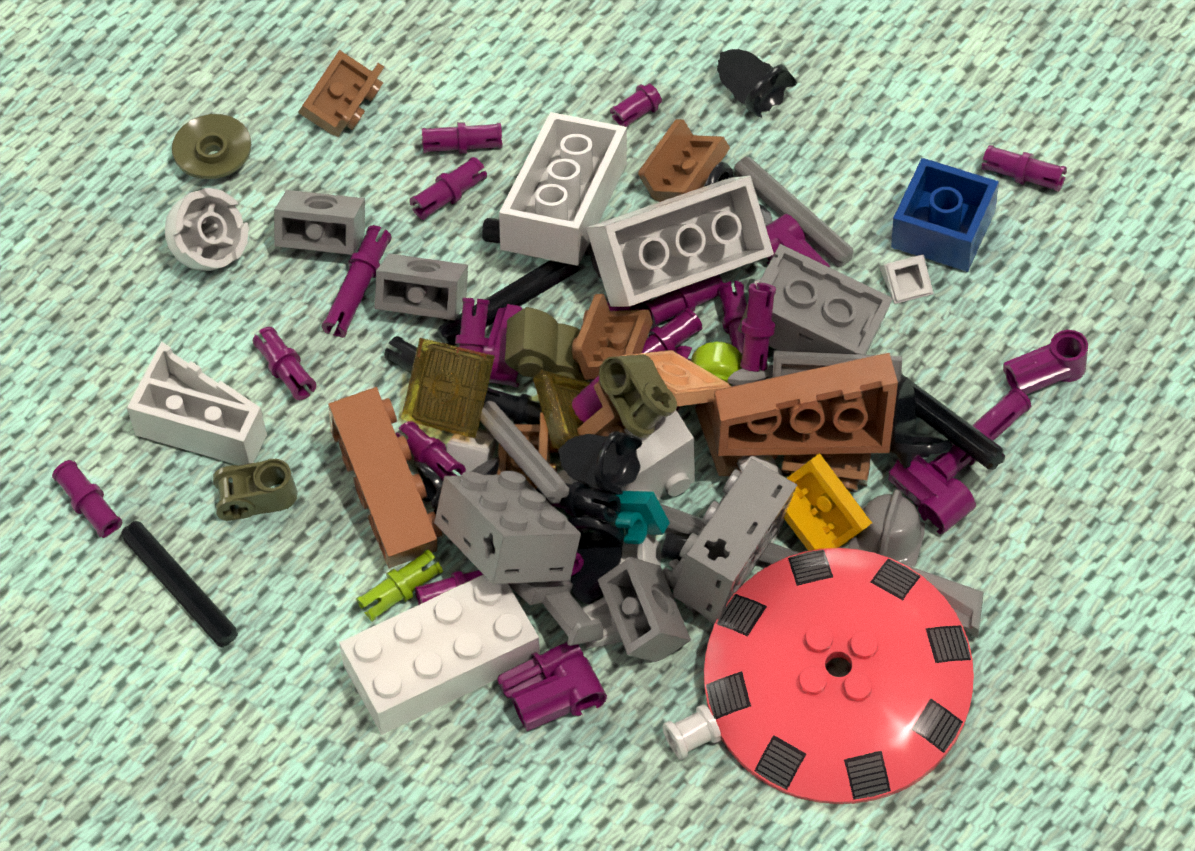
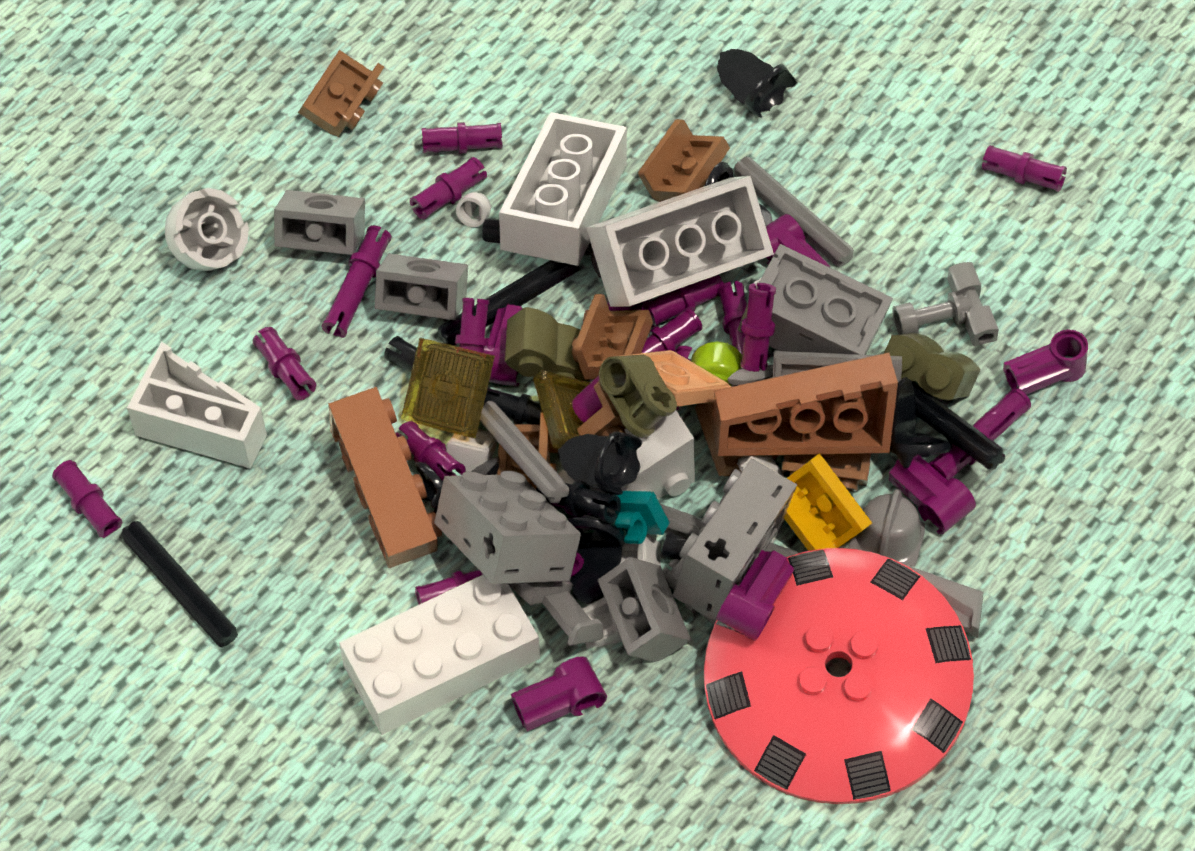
olive dish [172,114,252,179] -> none
olive piece [213,459,298,521] -> none
lime pin [356,549,443,622] -> none
magenta axle [497,641,584,699] -> none
magenta pin [610,83,662,127] -> none
white bush [662,704,721,760] -> none
white slope [879,254,934,304] -> none
blue brick [891,158,999,272] -> none
none -> white hinge [456,192,491,227]
none -> magenta piece [716,550,795,641]
none -> olive brick [884,333,981,400]
none -> light grey bar [892,262,999,346]

